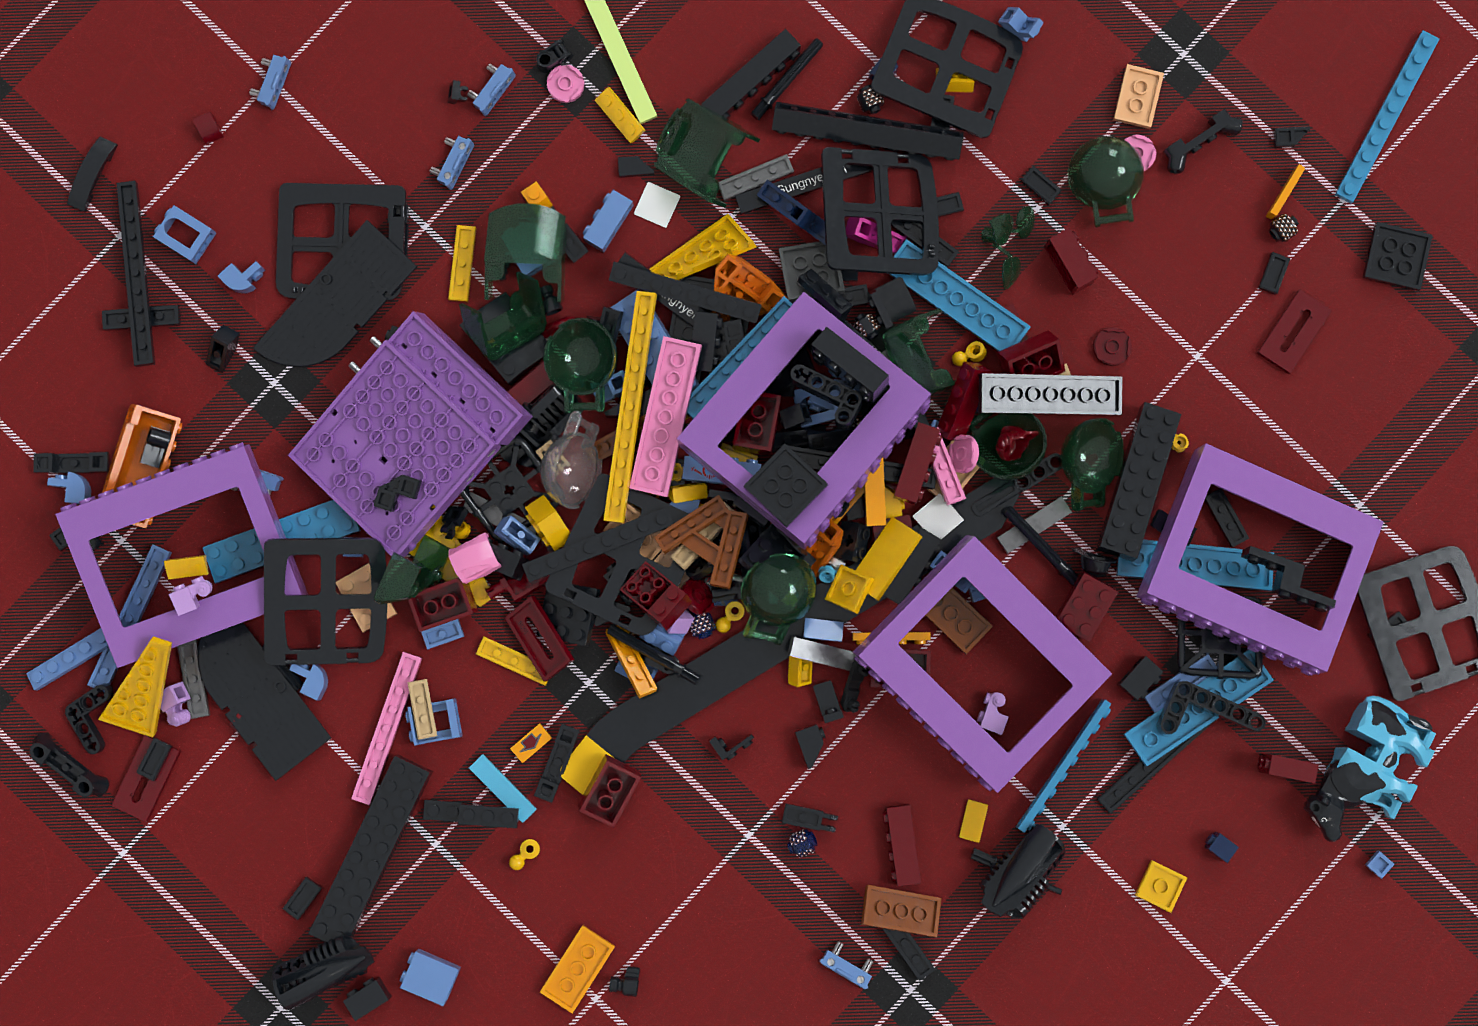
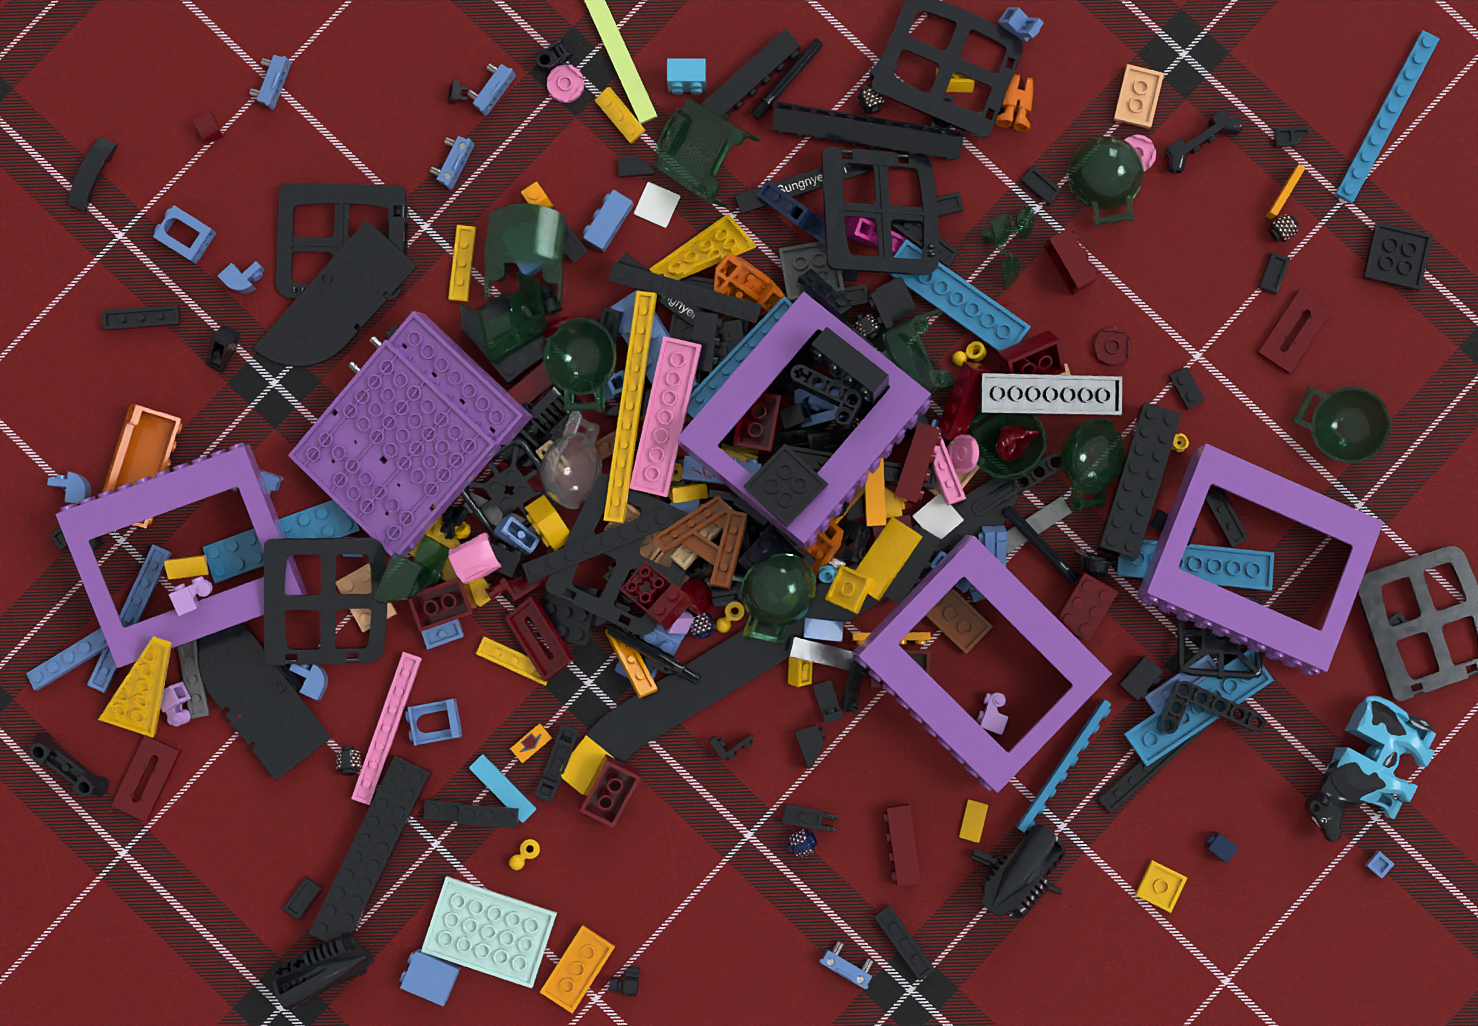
black slope [33,452,109,473] -> none
black beam [65,683,114,754] -> none
black plate [117,180,155,367] -> none
black tile [136,737,173,781] -> none
black plate [139,426,171,468] -> none
black brick [343,977,392,1021] -> none
black tile [374,475,422,512] -> none
tan tile [407,679,437,740] -> none
flat silver tile [717,154,794,201] -> none
dark orange plate [861,885,942,938] -> none
black bracket [1241,546,1336,612] -> none
dark red window [1257,753,1319,783] -> none
none -> black head [336,746,361,776]
none -> light aqua plate [421,876,557,988]
none -> medium azure brick [667,59,706,95]
none -> medium blue brick [978,526,1007,567]
none -> orange piece [995,74,1033,132]
none -> black plate [1169,367,1205,410]
none -> clear green windscreen [1291,386,1391,463]

